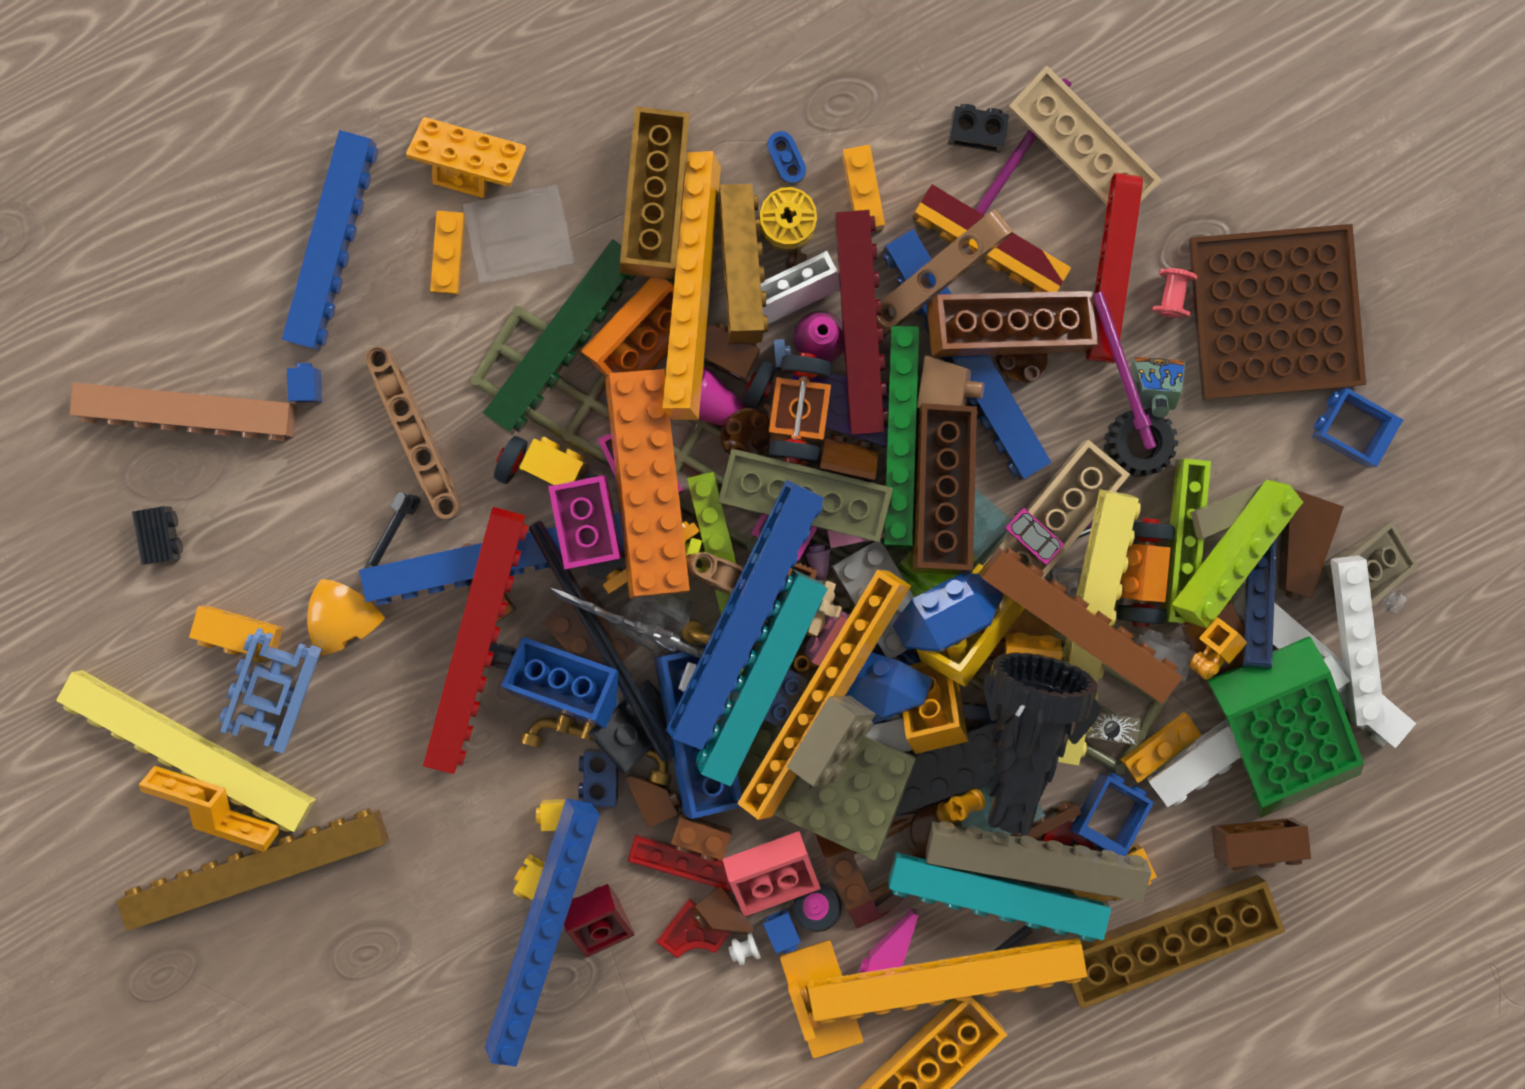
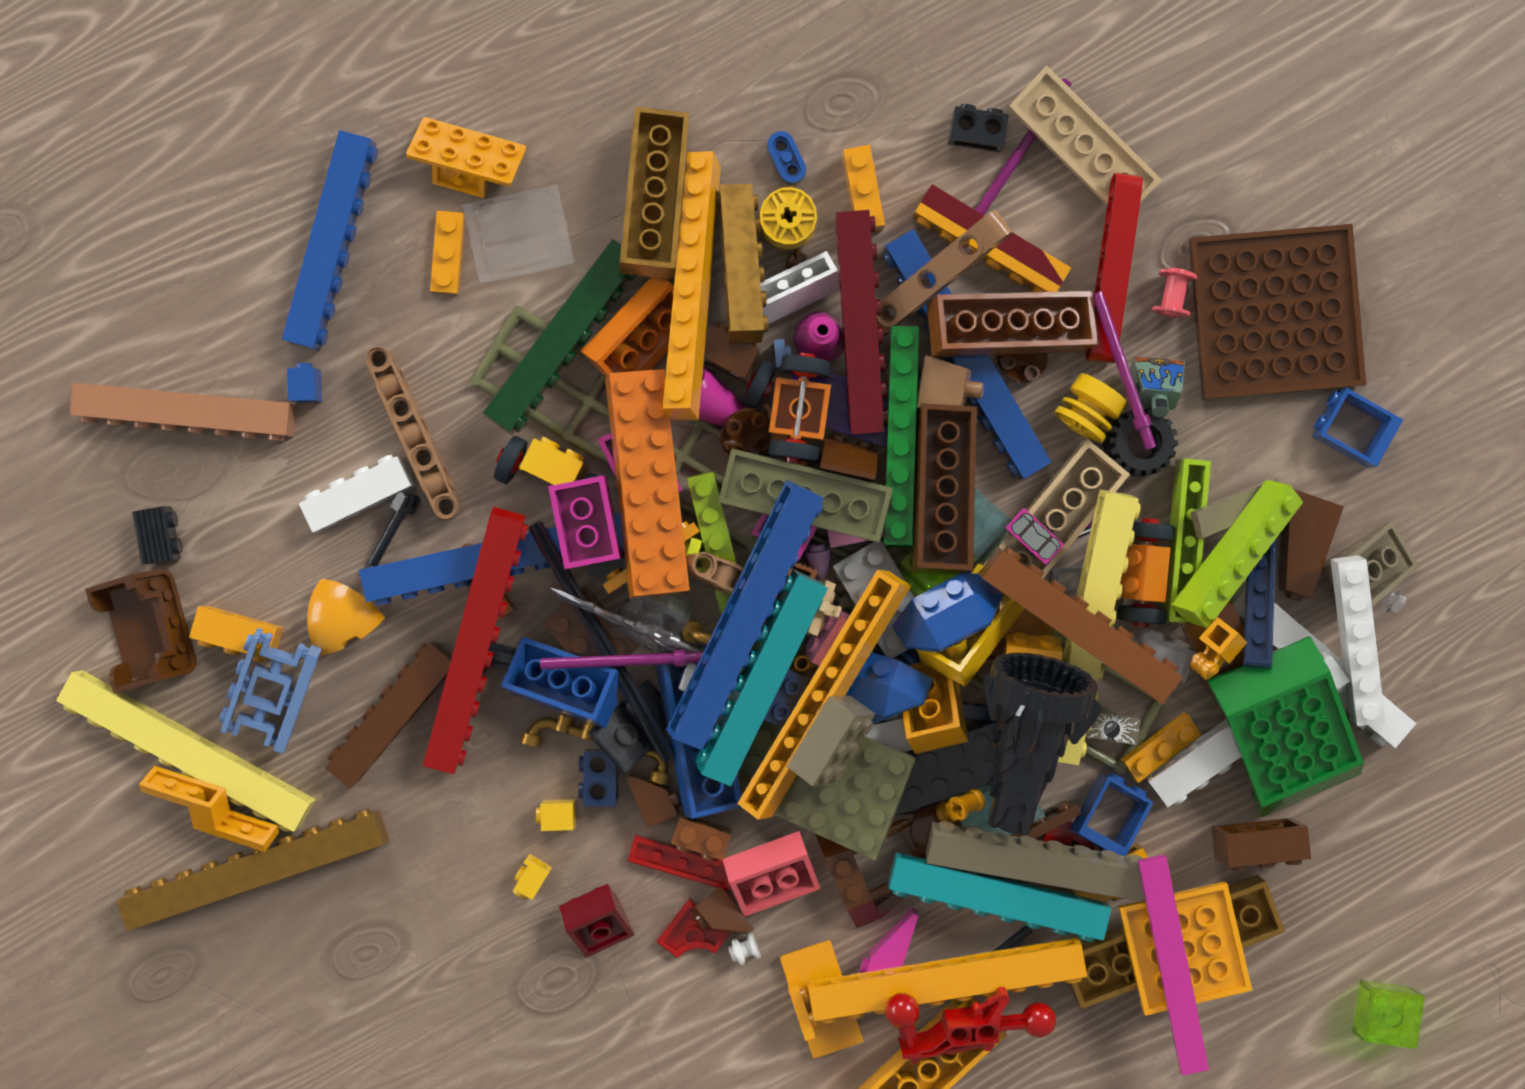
blue brick [484,798,600,1067] -> none
blue brick [763,907,801,954] -> none
black wheel [793,883,842,932] -> none
none -> reddish brown windscreen [85,569,196,693]
none -> white brick [298,454,416,533]
none -> reddish brown brick [325,642,452,789]
none -> magenta bar [540,650,703,670]
none -> red piece [885,986,1056,1064]
none -> yellow wheel [1054,373,1128,443]
none -> light orange plate [1118,881,1253,1016]
none -> dark pink tile [1137,854,1209,1076]
none -> clear neon green brick [1352,979,1425,1049]

